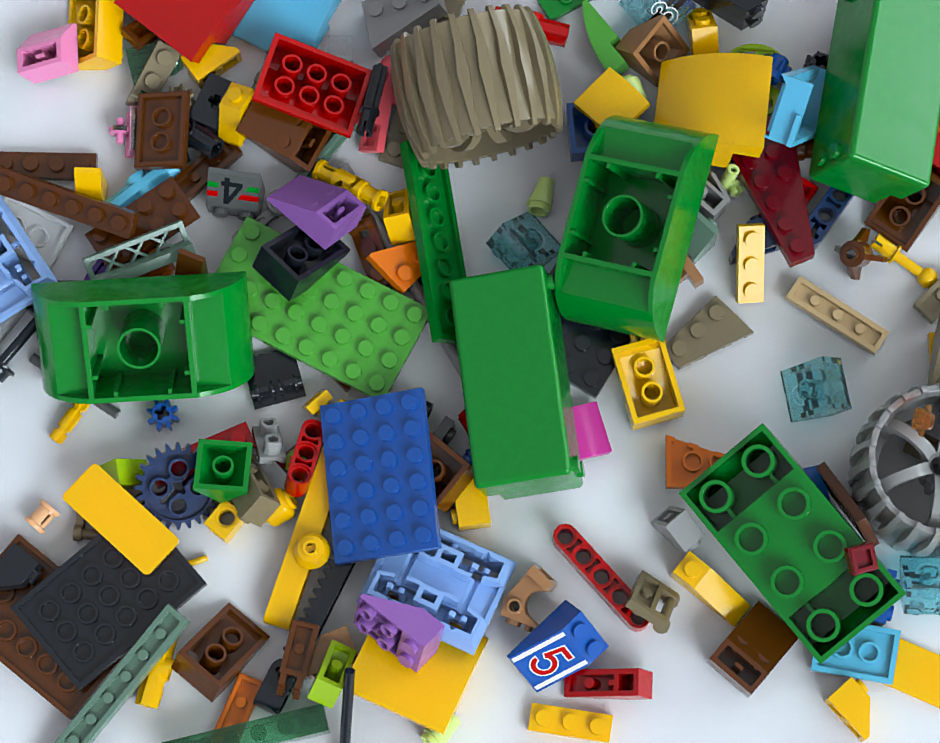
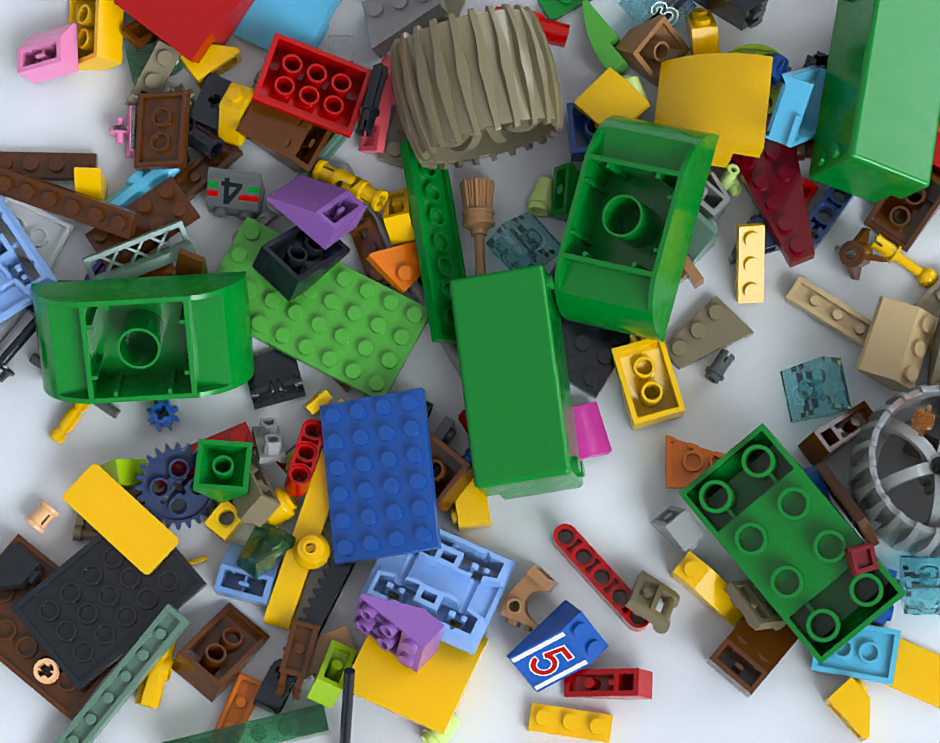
none -> light nougat bush [33,658,60,684]
none -> medium blue slope [214,542,283,608]
none -> clear green slope [237,523,296,579]
none -> medium nougat piece [460,177,495,275]
none -> green slope [550,162,580,222]
none -> dark grey pin [704,349,735,384]
none -> dark tan plate [724,580,786,631]
none -> reddish brown slope [798,401,873,466]
none -> tan slope [856,296,937,391]

